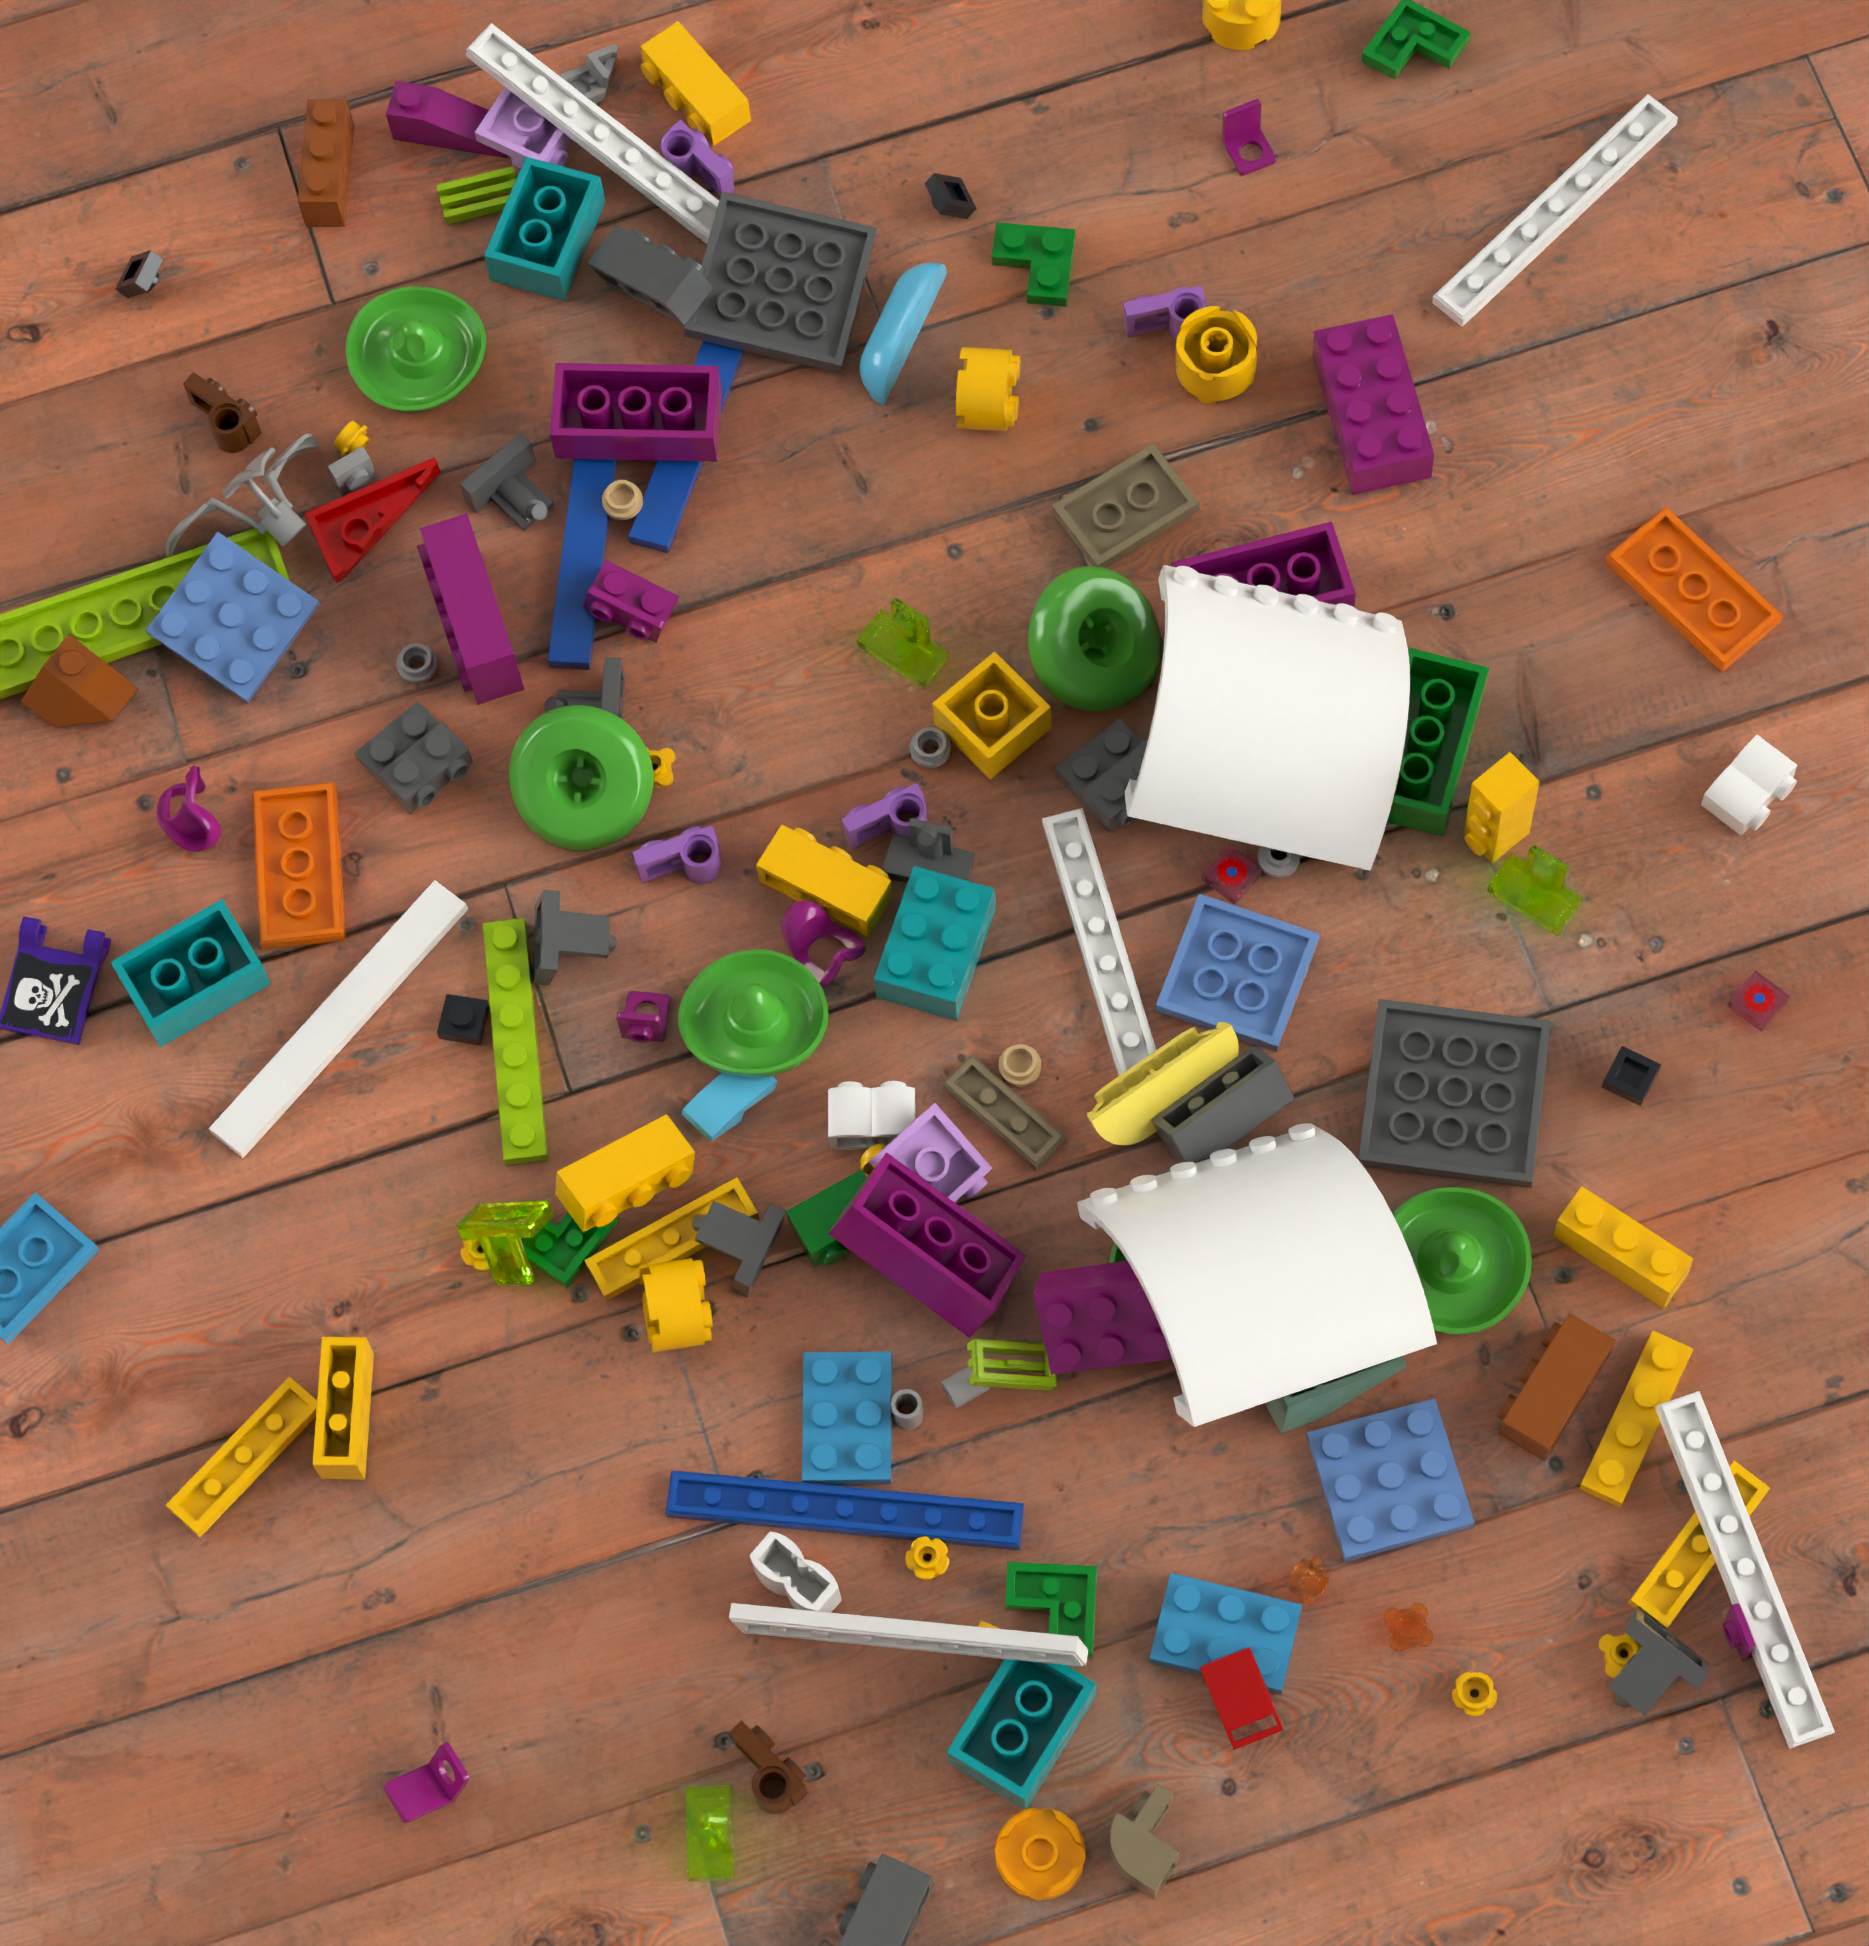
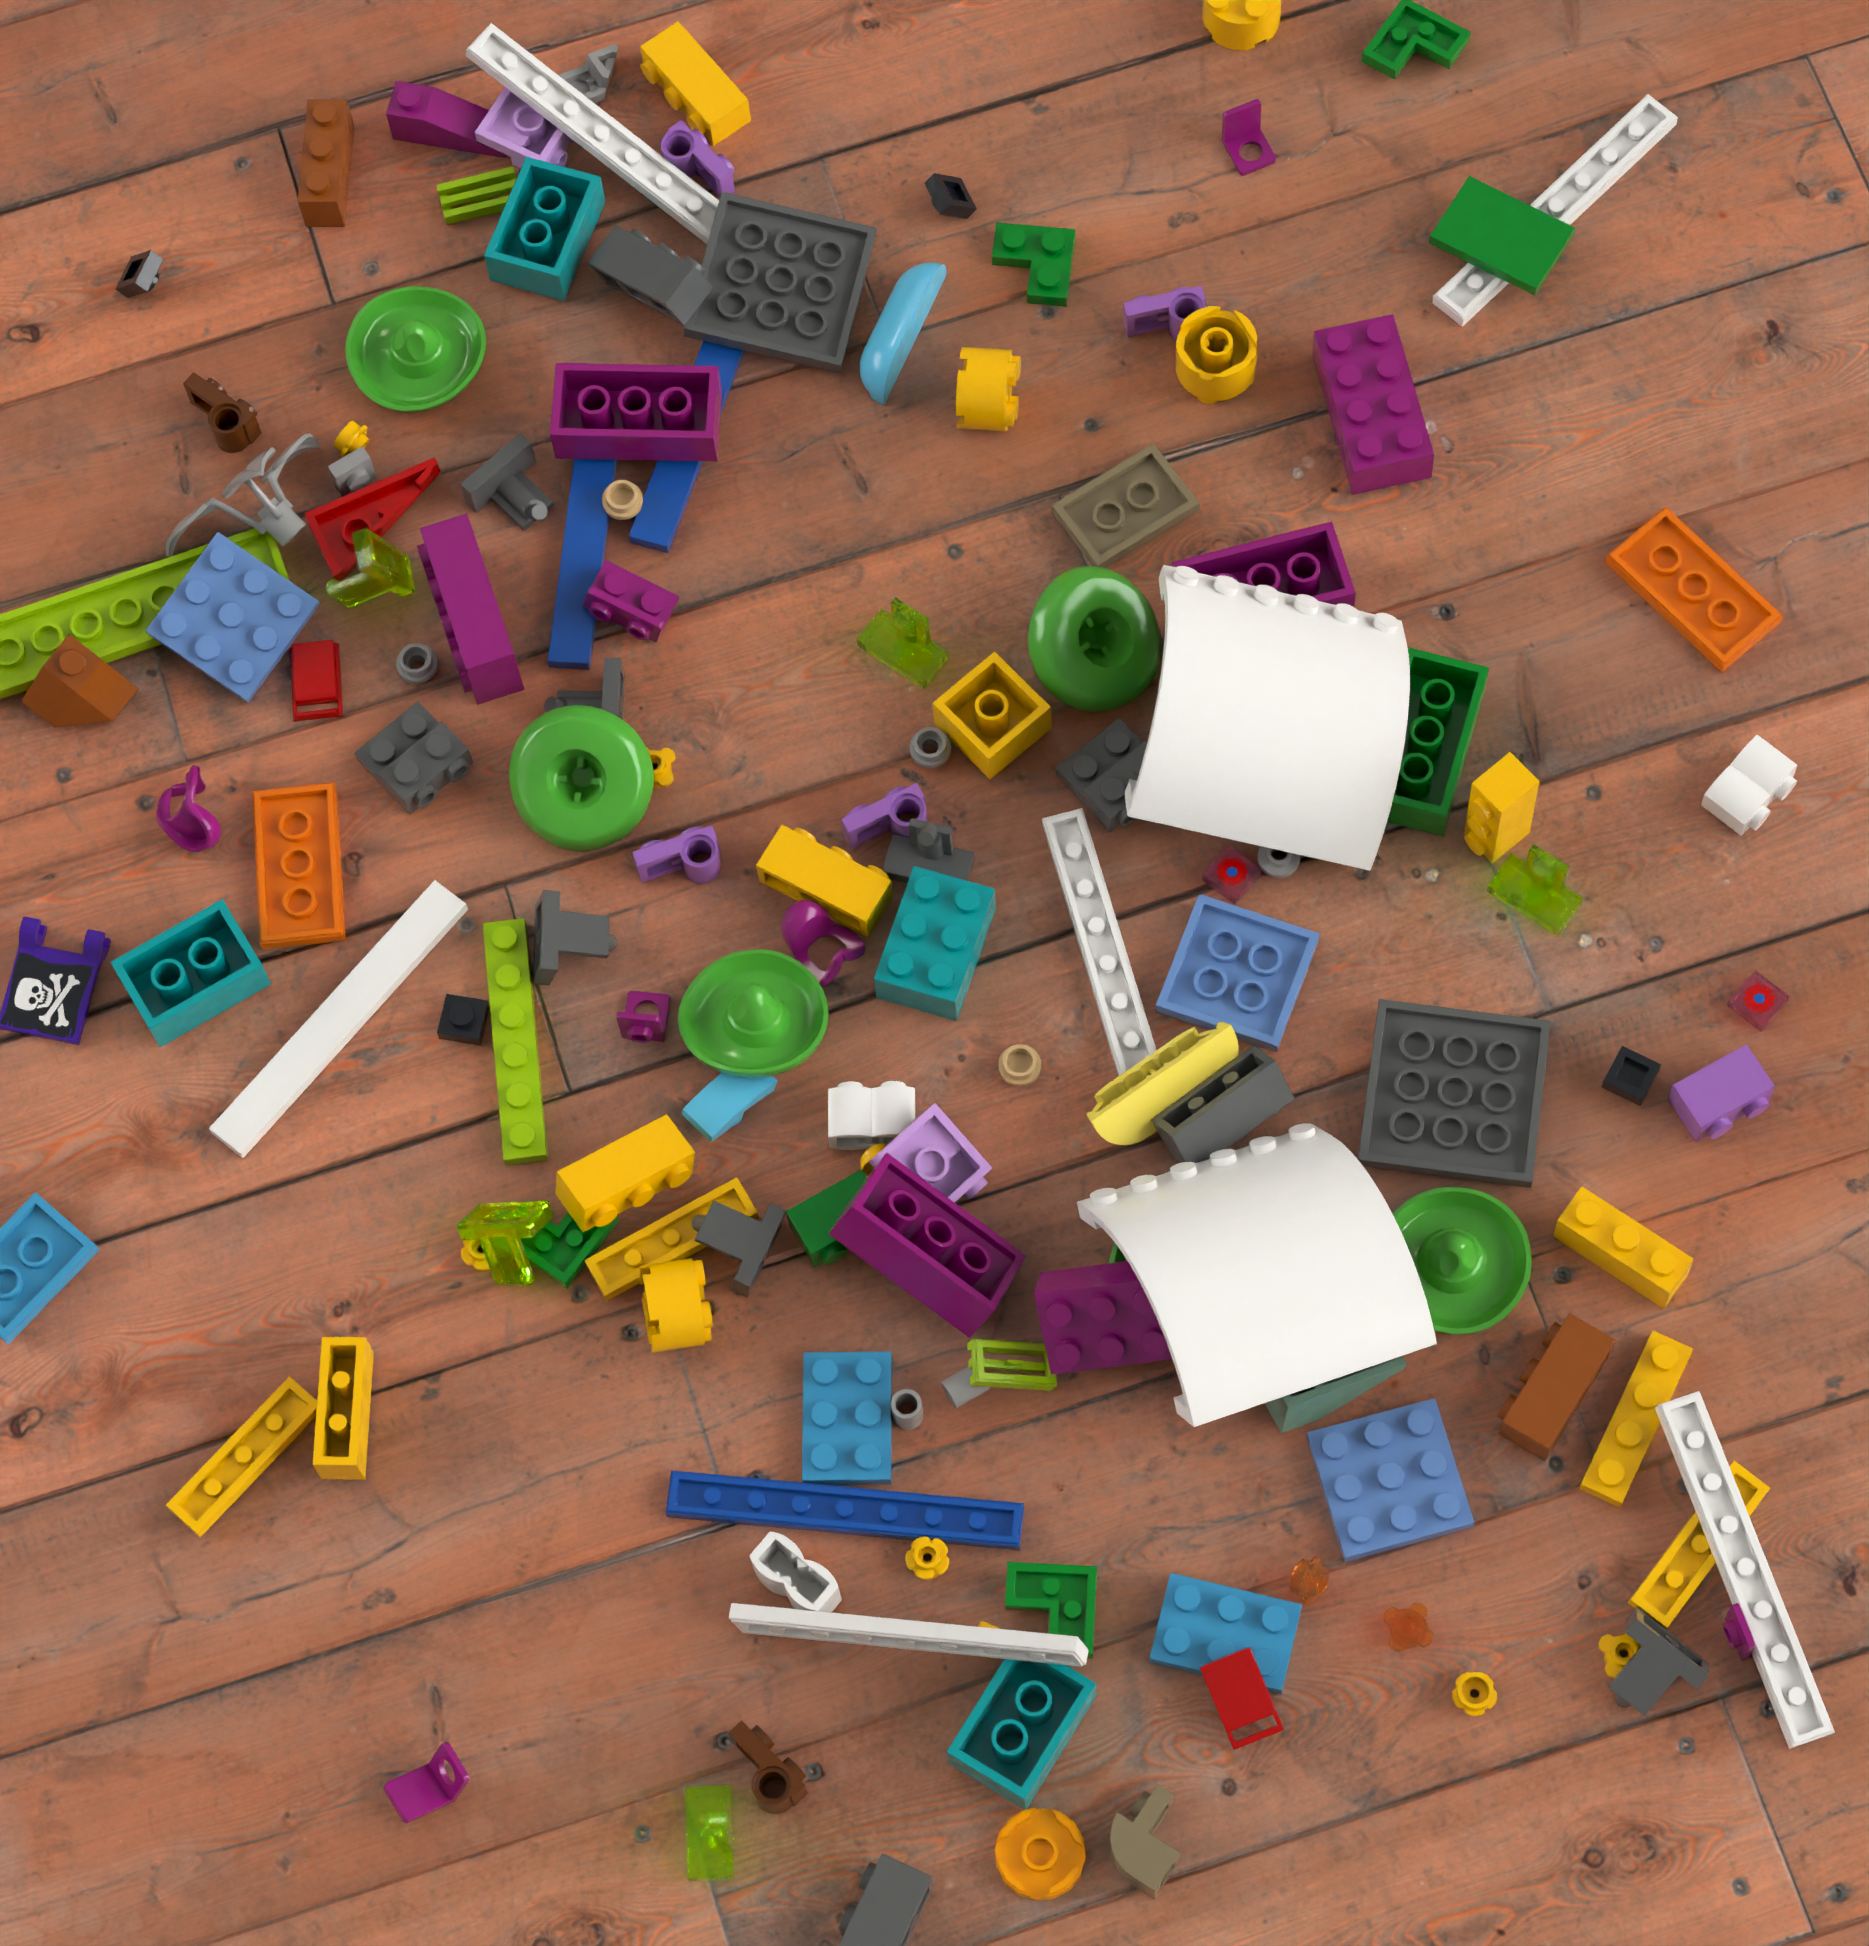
dark tan tile [942,1054,1066,1171] -> none
none -> red piece [290,640,343,722]
none -> clear neon green piece [325,528,415,608]
none -> green tile [1429,176,1575,296]
none -> medium lavender brick [1668,1044,1775,1142]

